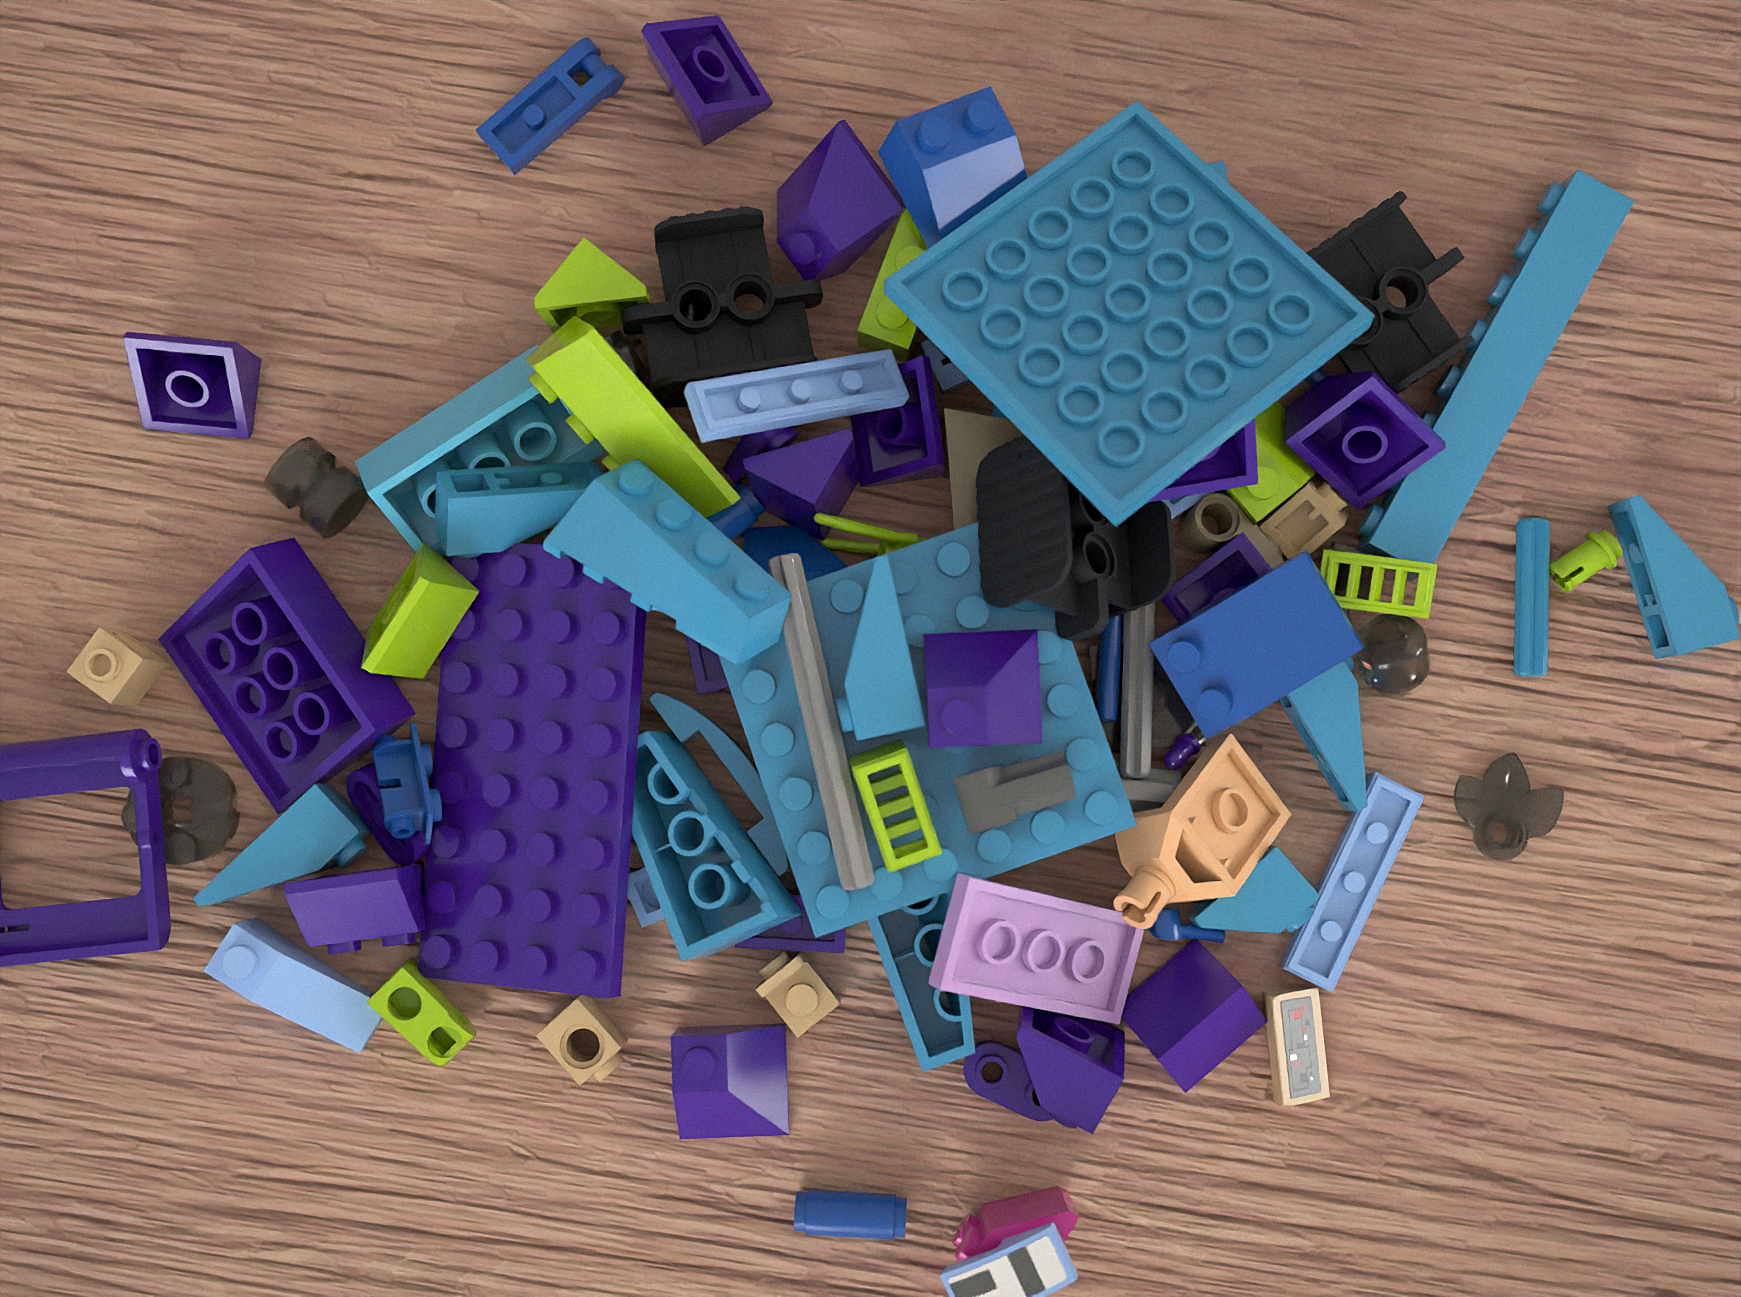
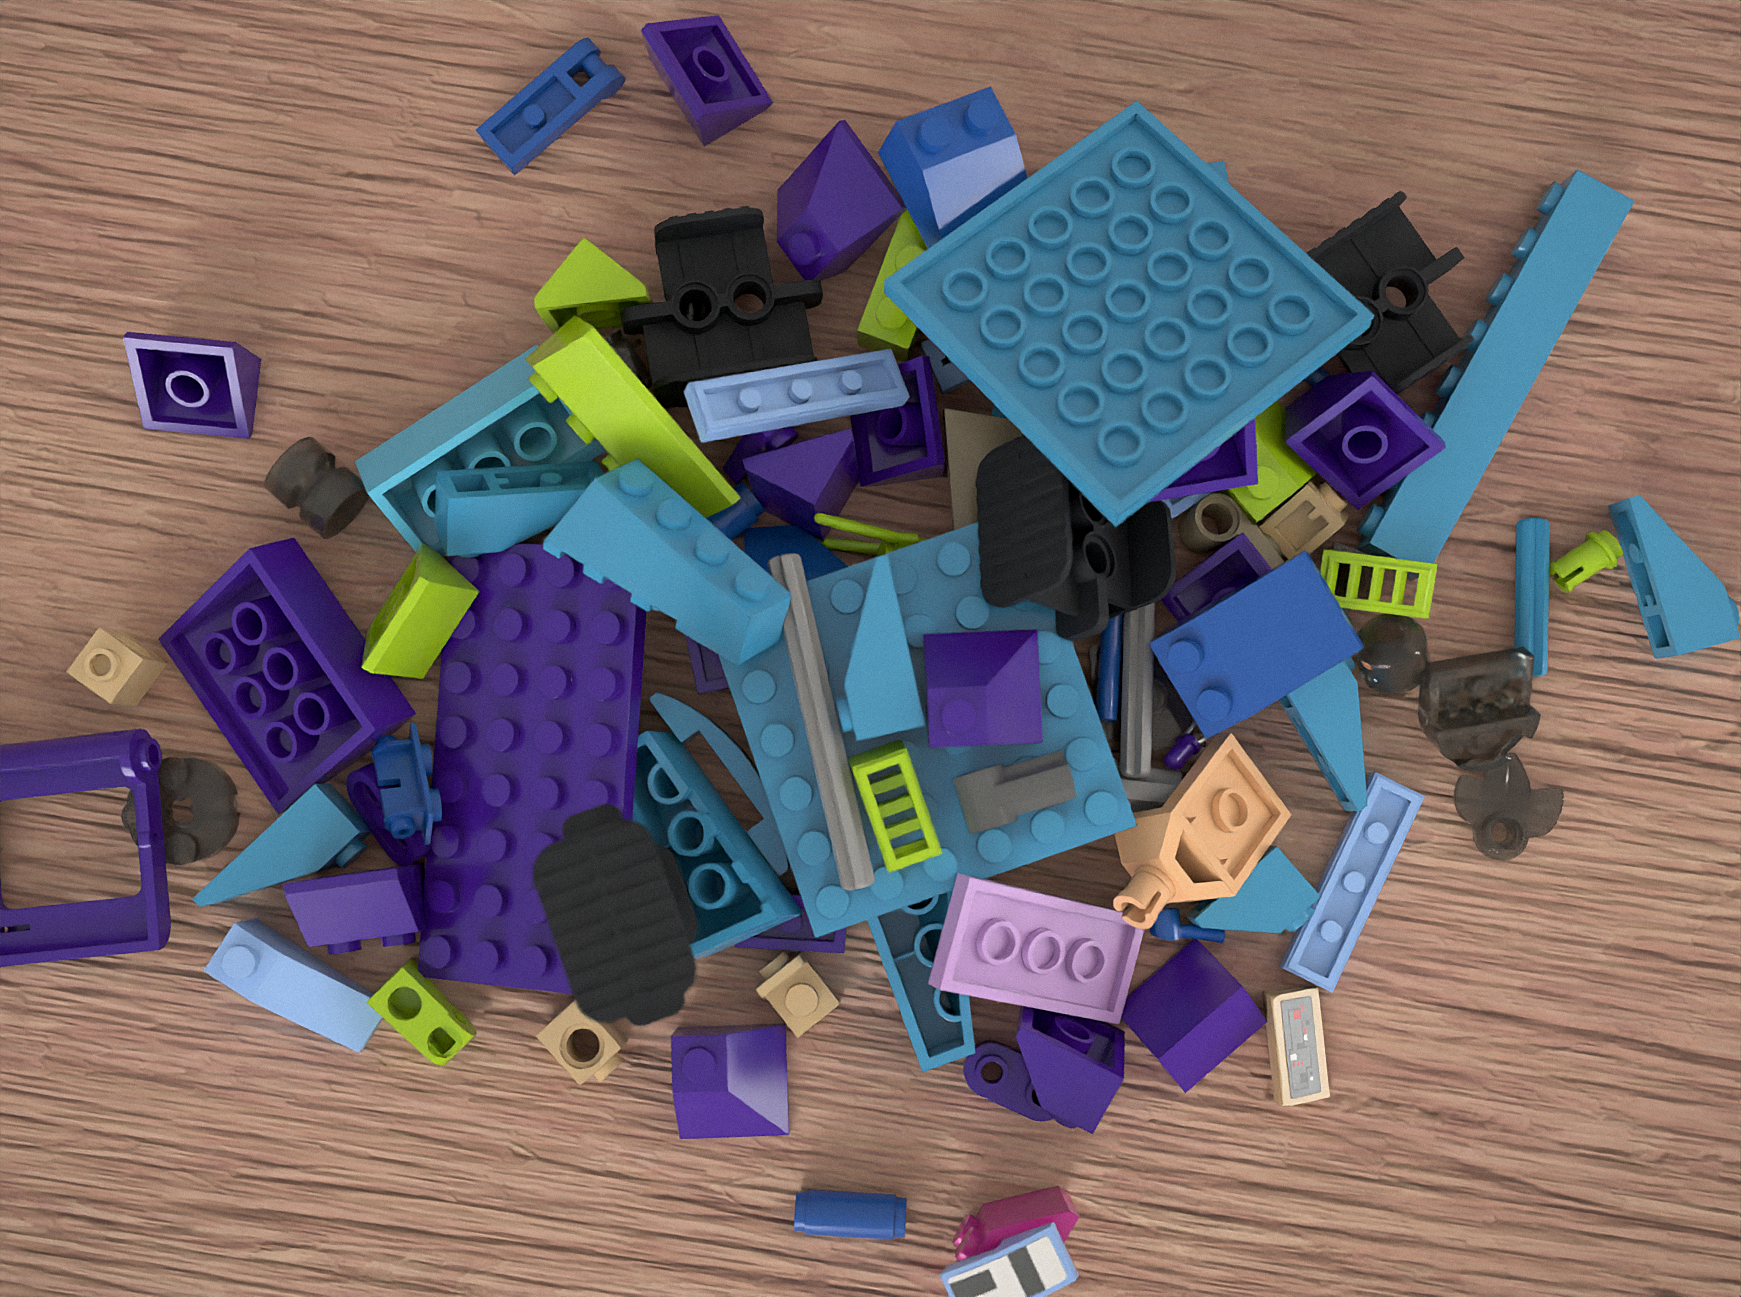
none -> black piece [533,804,697,1026]
none -> clear smoke slope [1418,646,1541,771]

